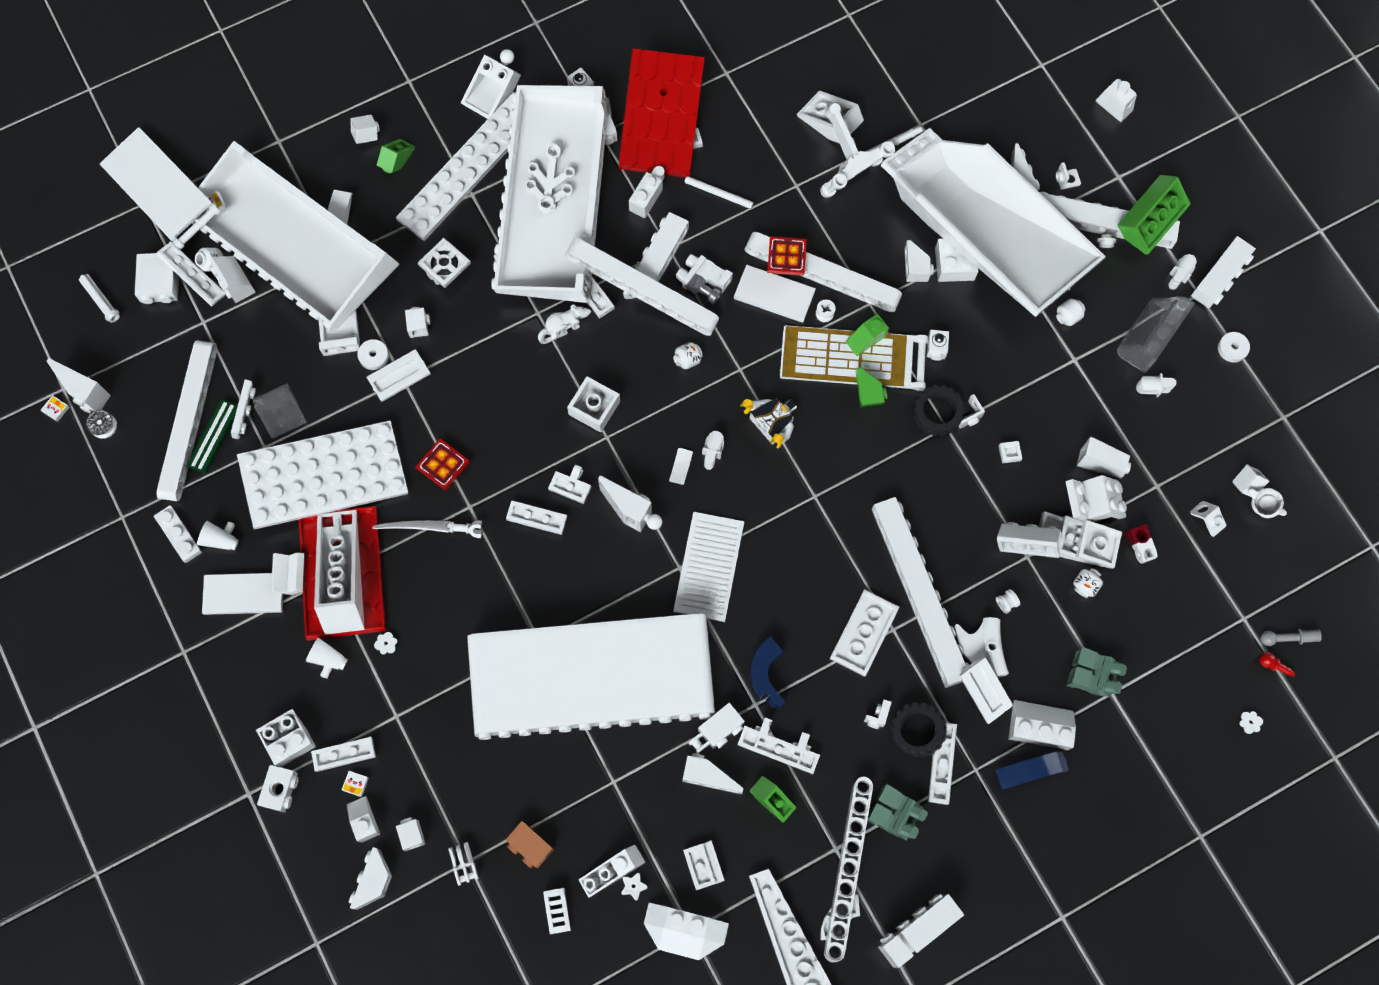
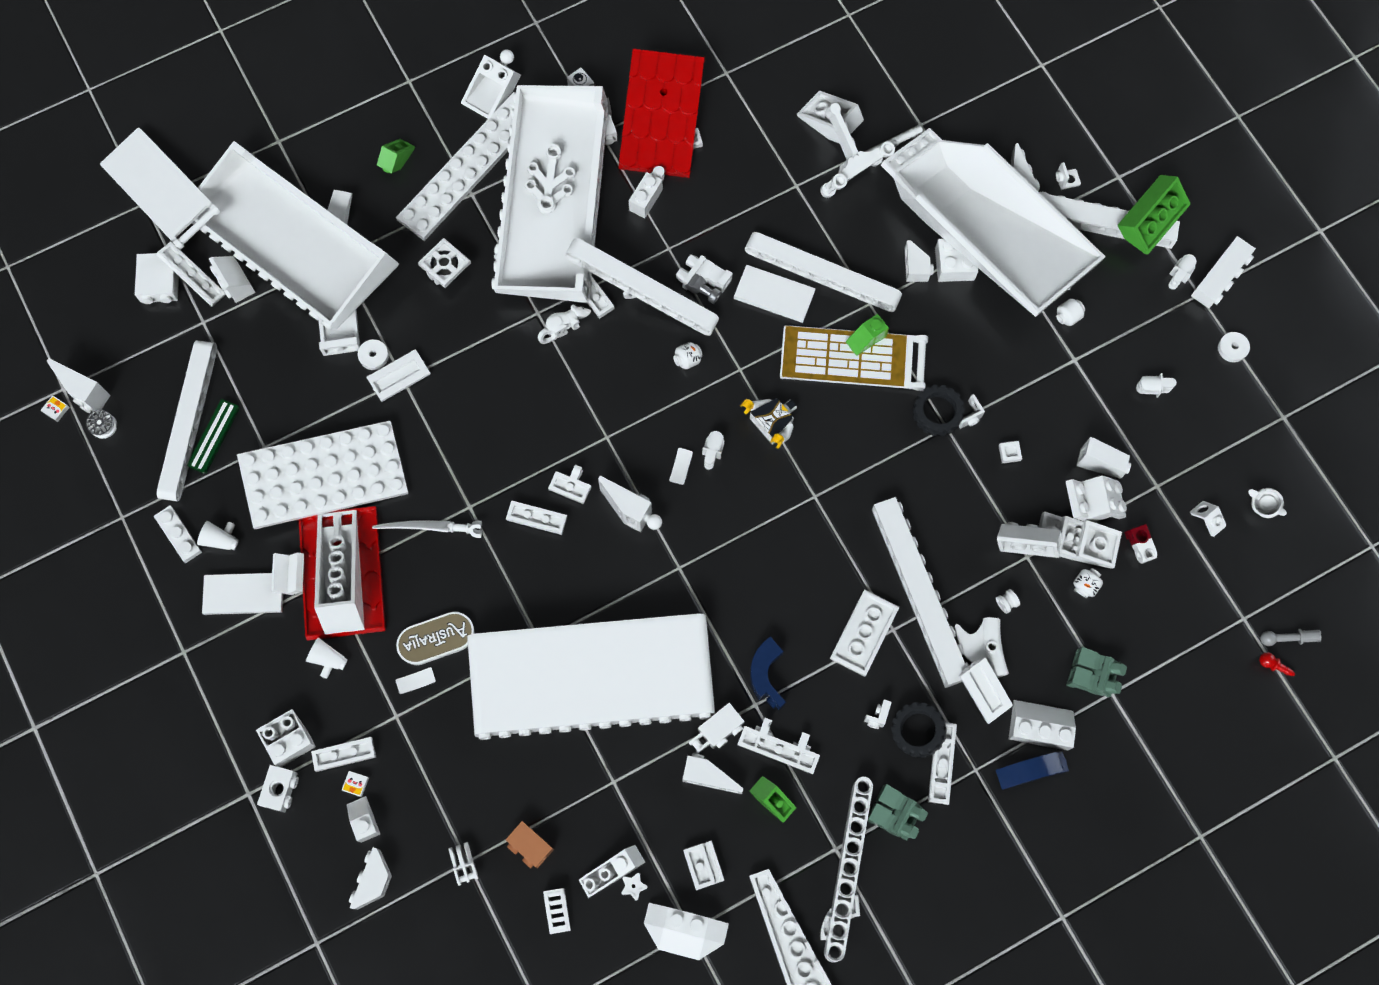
white axle [79,274,120,323] -> none
white head [195,248,223,271] -> none
tile [206,191,226,211] -> none
white tile [231,380,256,439] -> none
clear slope [252,383,307,439] -> none
white brick [350,115,380,144] -> none
white plant [374,632,397,655] -> none
white brick [396,817,426,851] -> none
white brick [405,307,431,338] -> none
tile [416,439,470,491] -> none
white brick [567,377,620,432] -> none
white brick [634,212,689,282] -> none
white window [673,512,744,622] -> none
white bar [685,176,754,209] -> none
tile [767,236,807,276] -> none
white wheel [816,300,835,322] -> none
bright green slope [855,367,887,407] -> none
white piece [878,894,964,968] -> none
white brick [926,330,949,360] -> none
white torso [1096,79,1137,122] -> none
white plate [1097,234,1116,248] -> none
clear windscreen [1117,296,1195,373] -> none
white panel [1233,465,1269,497] -> none
white plant [1239,711,1263,734] -> none
none -> white sticker [395,667,436,694]
none -> dark tan tile [396,612,474,665]

